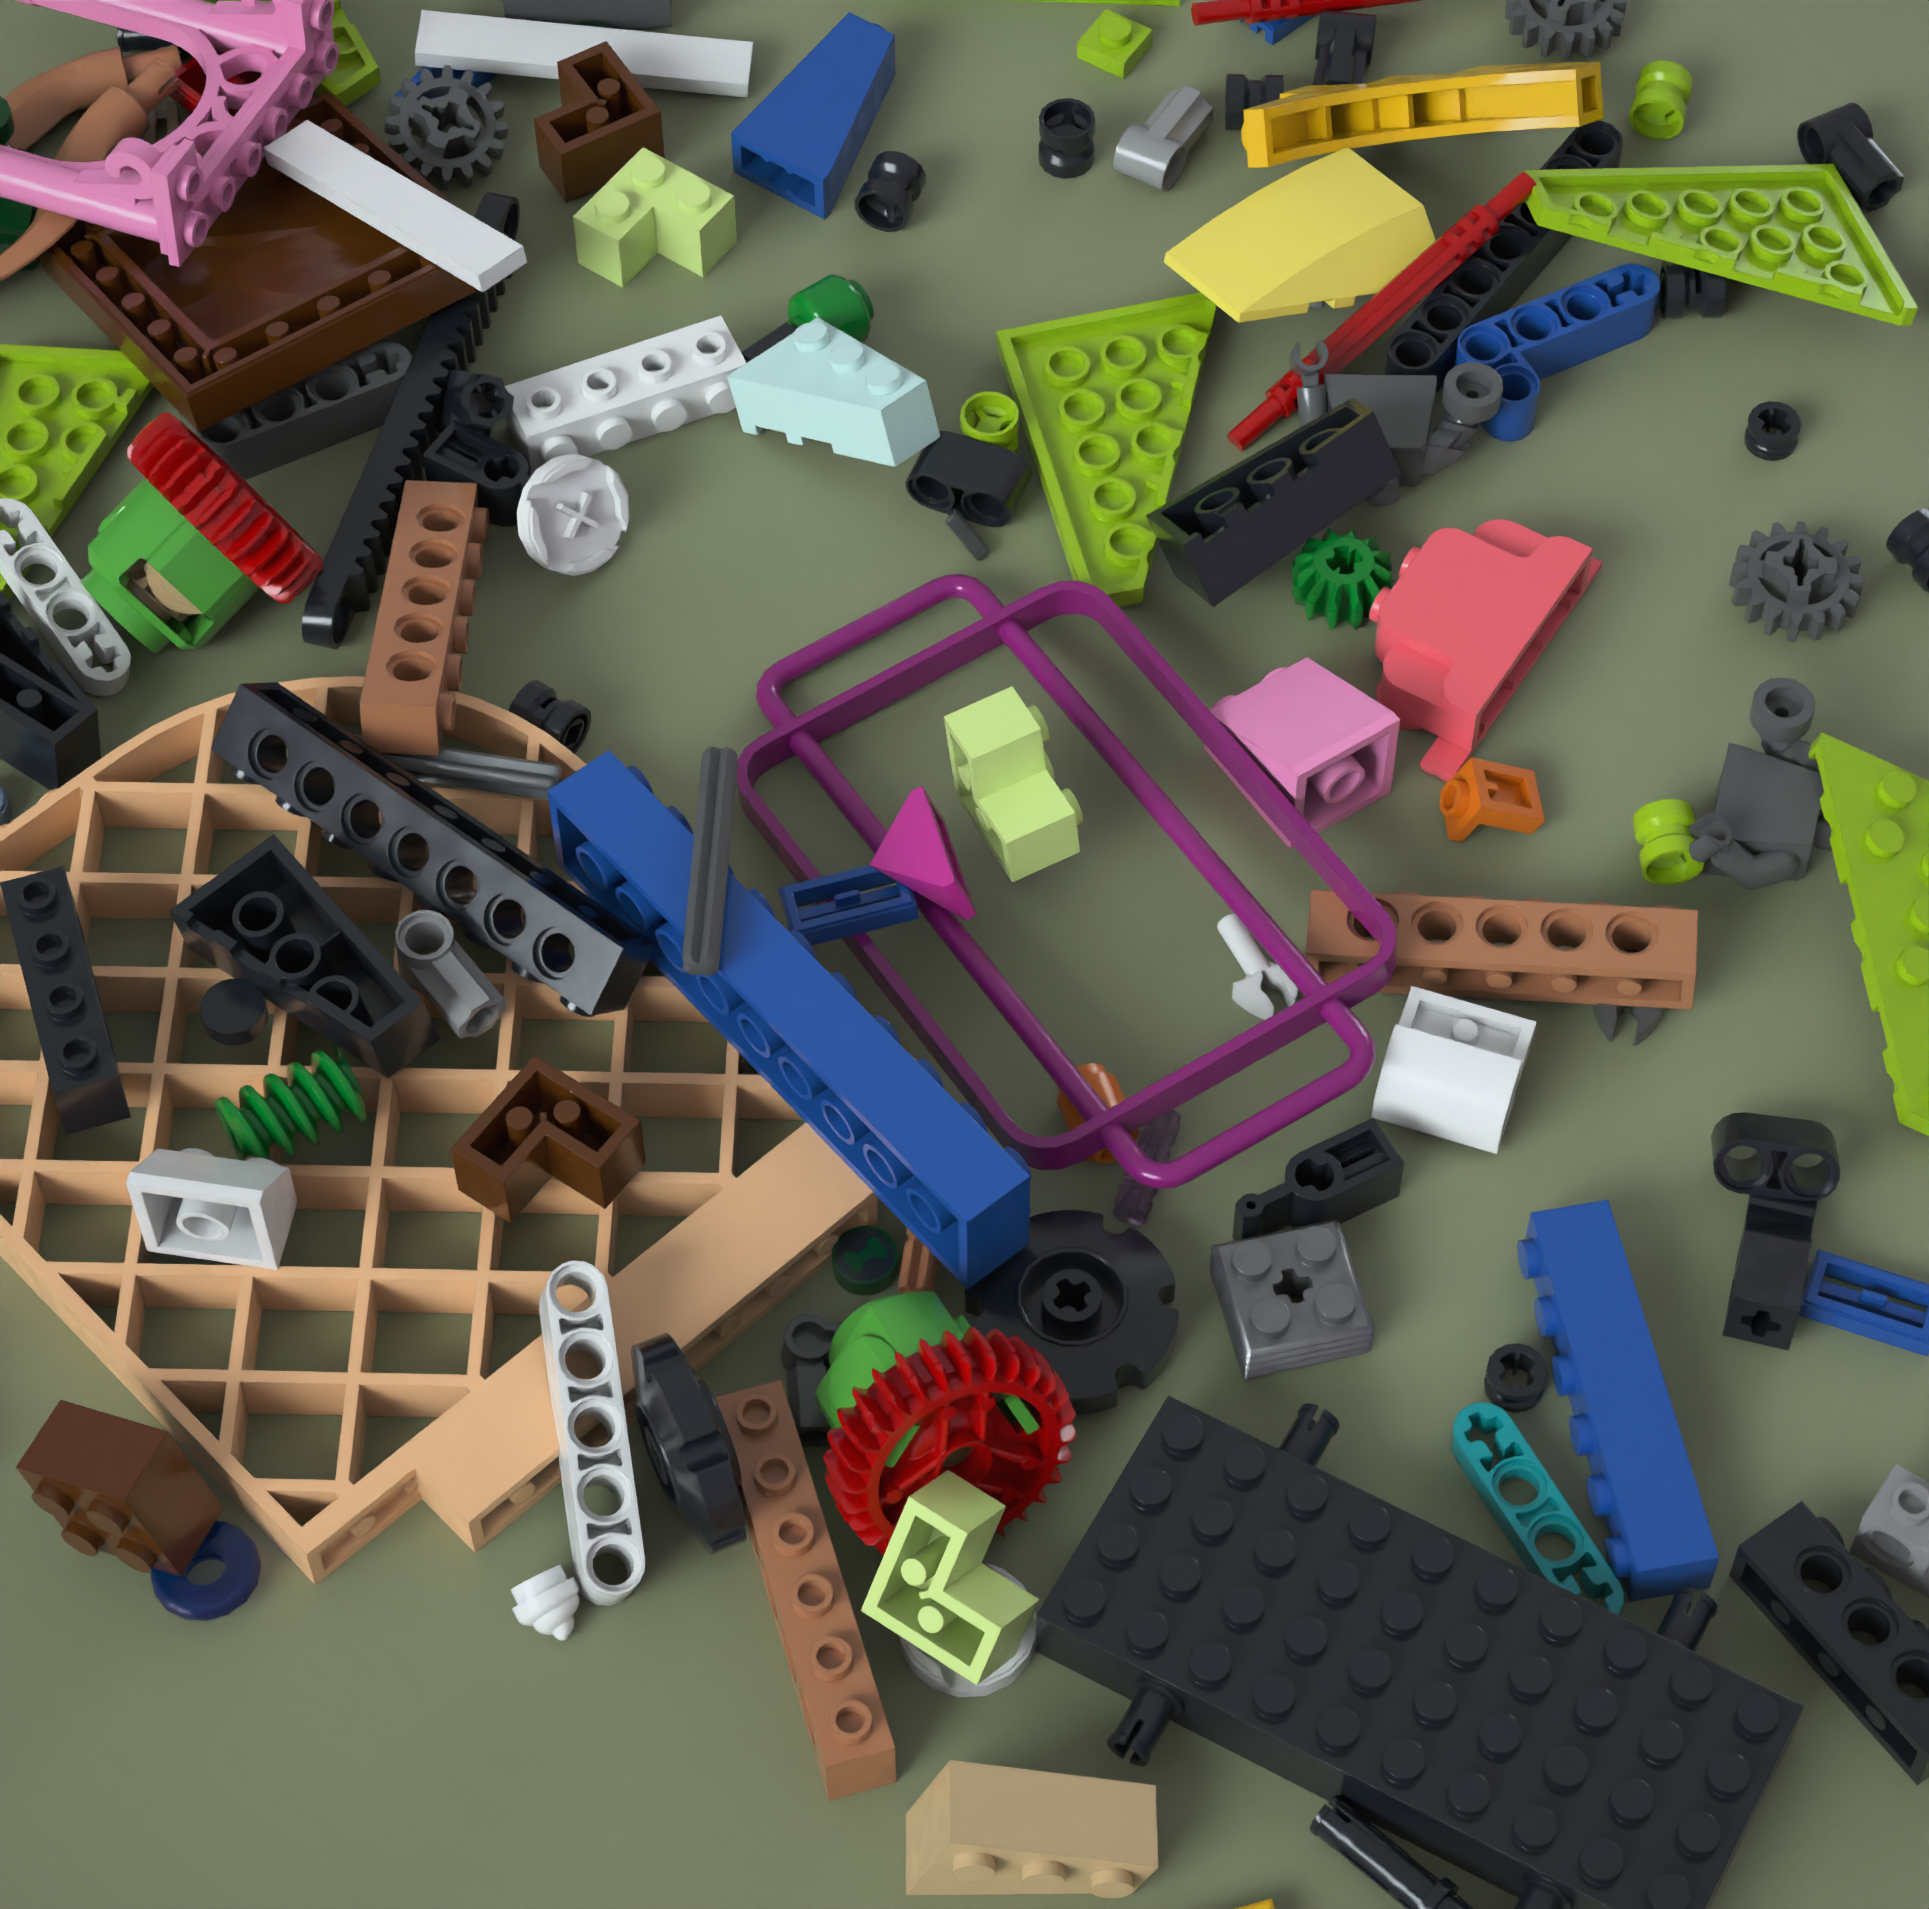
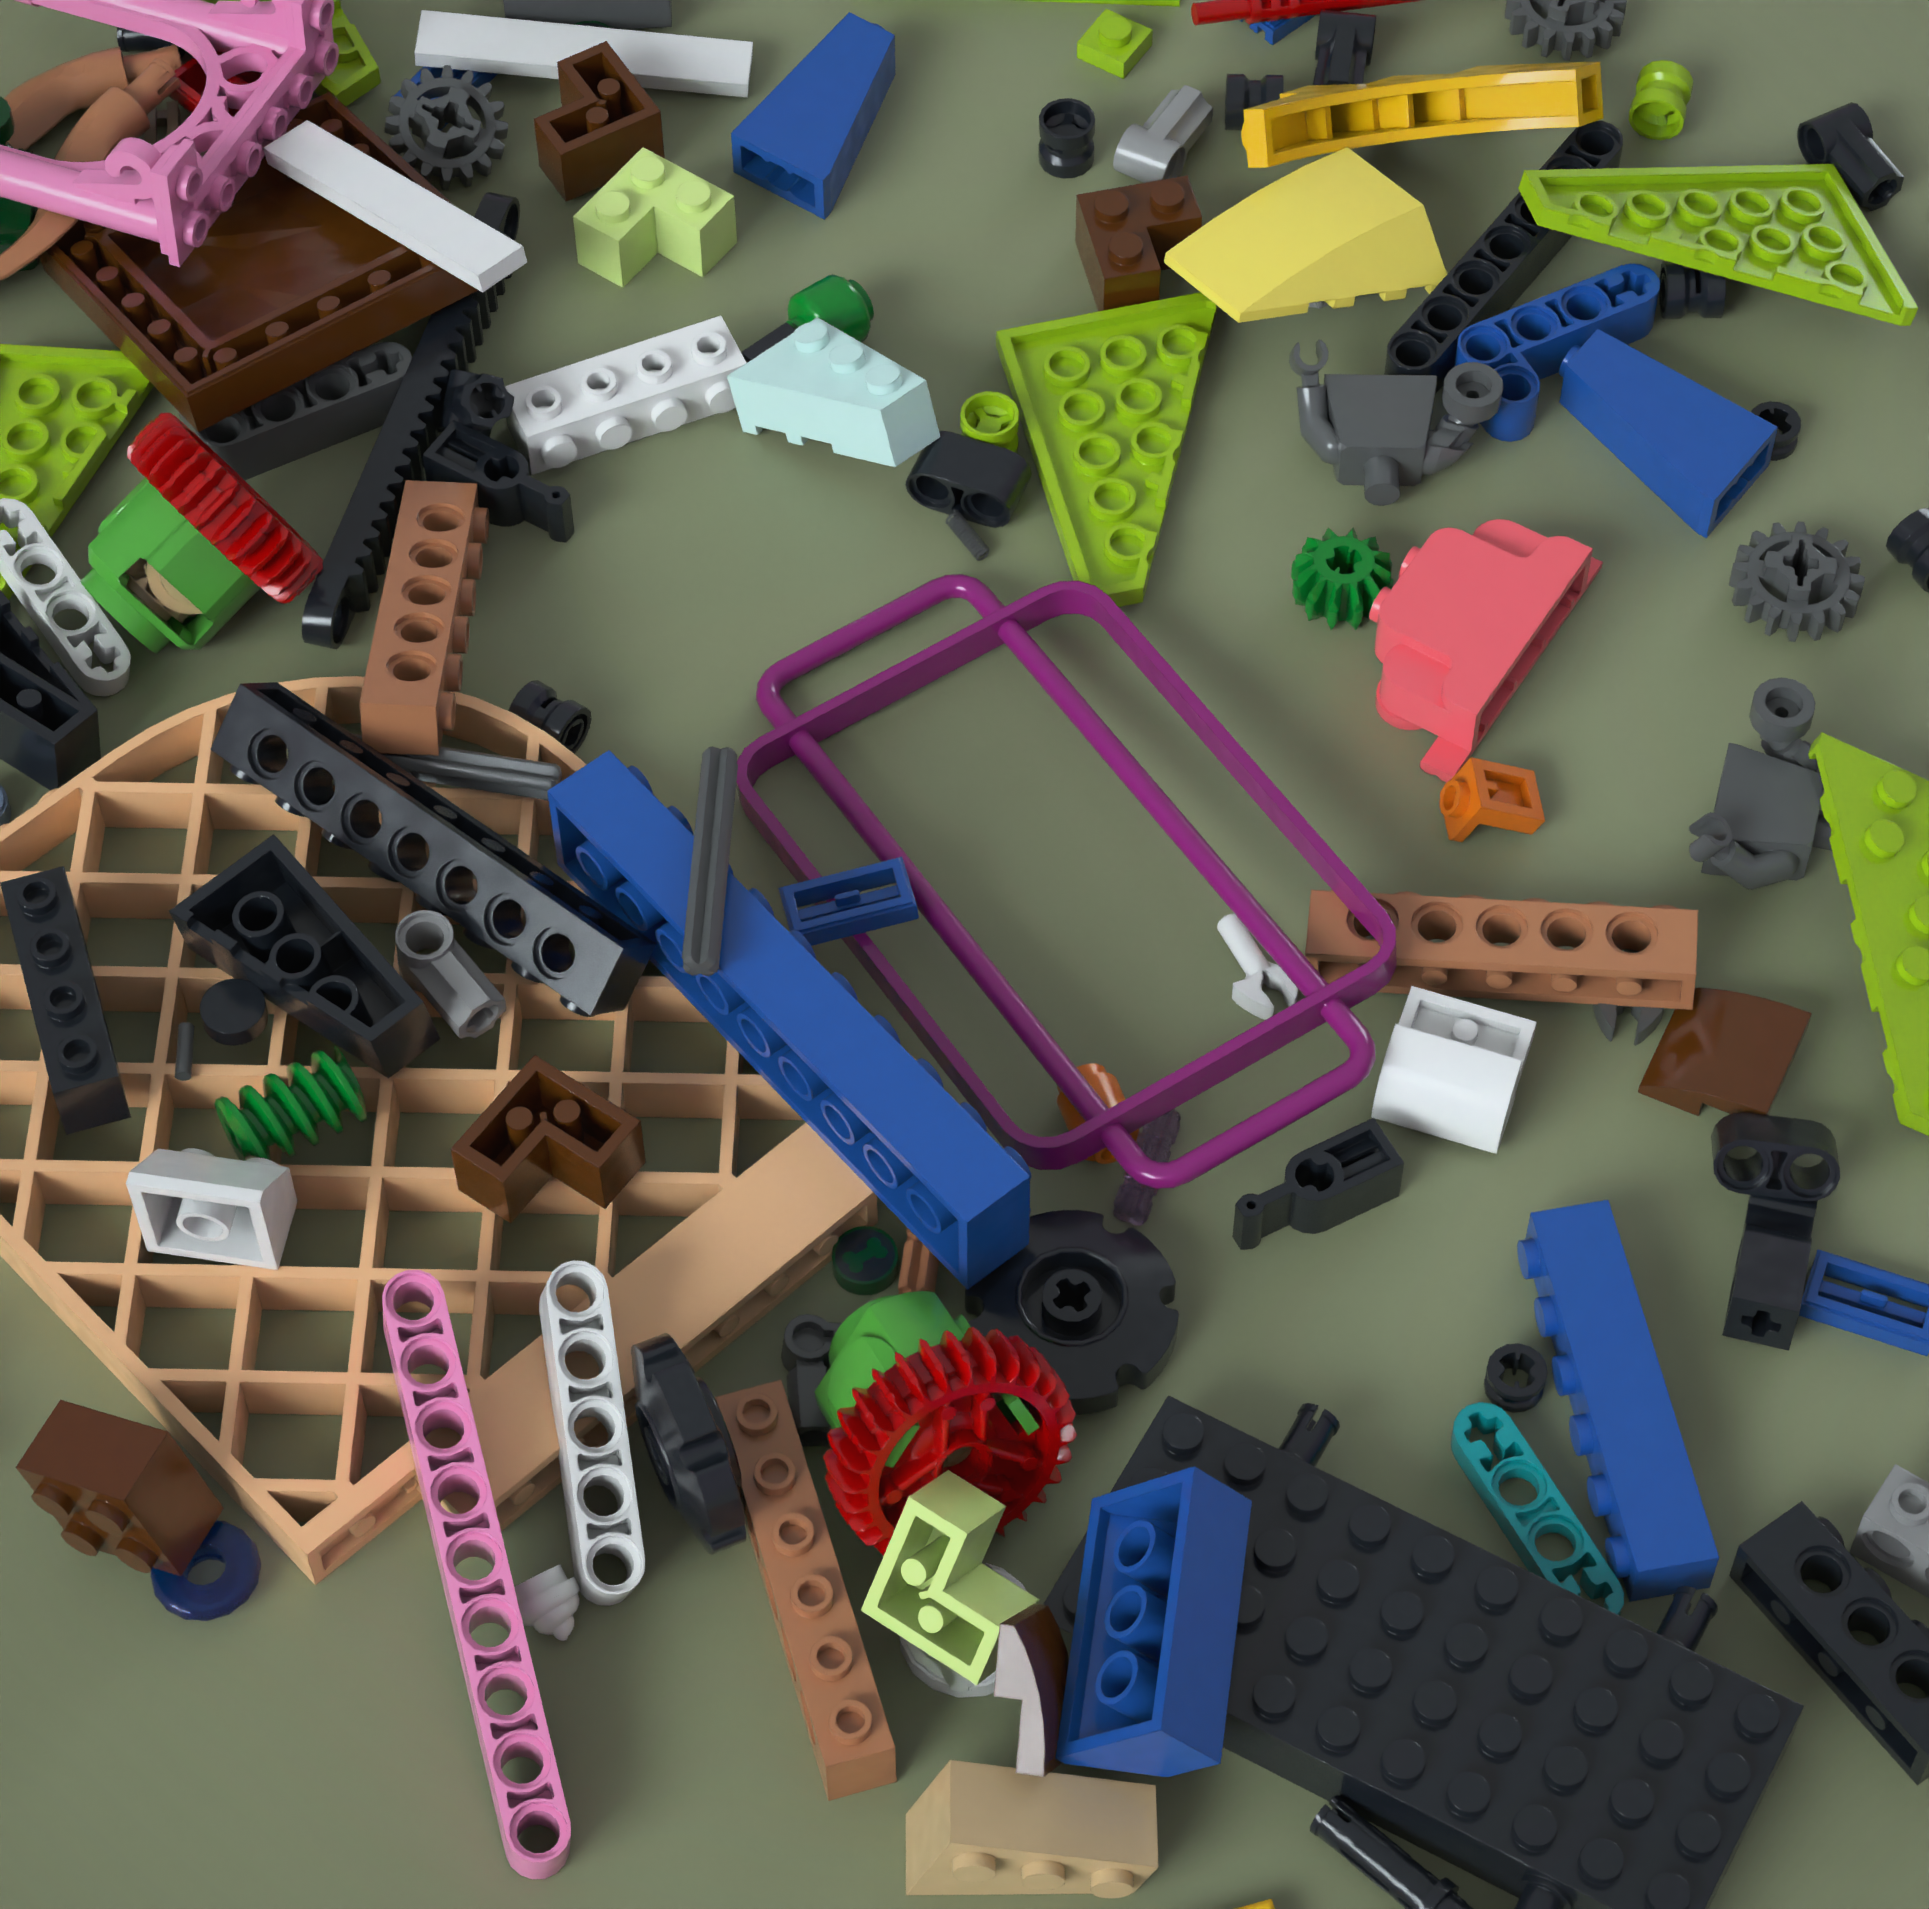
white tile [517,453,630,576] -> none
black wheel [855,151,926,232] -> none
dark pink slope [869,786,977,920] -> none
yellowish green brick [944,686,1083,882] -> none
black wedge [1146,398,1401,607] -> none
bright pink slope [1204,657,1400,849] -> none
flat silver brick [1209,1220,1375,1379] -> none
red axle [1227,172,1537,452] -> none
lime wheel [1632,799,1704,886] -> none
none -> dark grey piece [175,1022,195,1081]
none -> bright pink beam [382,1270,571,1880]
none -> reddish brown slope [994,1603,1069,1777]
none -> blue slope [1055,1466,1252,1777]
none -> reddish brown brick [1075,175,1202,311]
none -> blue slope [1559,329,1778,538]
none -> reddish brown slope [1638,988,1812,1116]

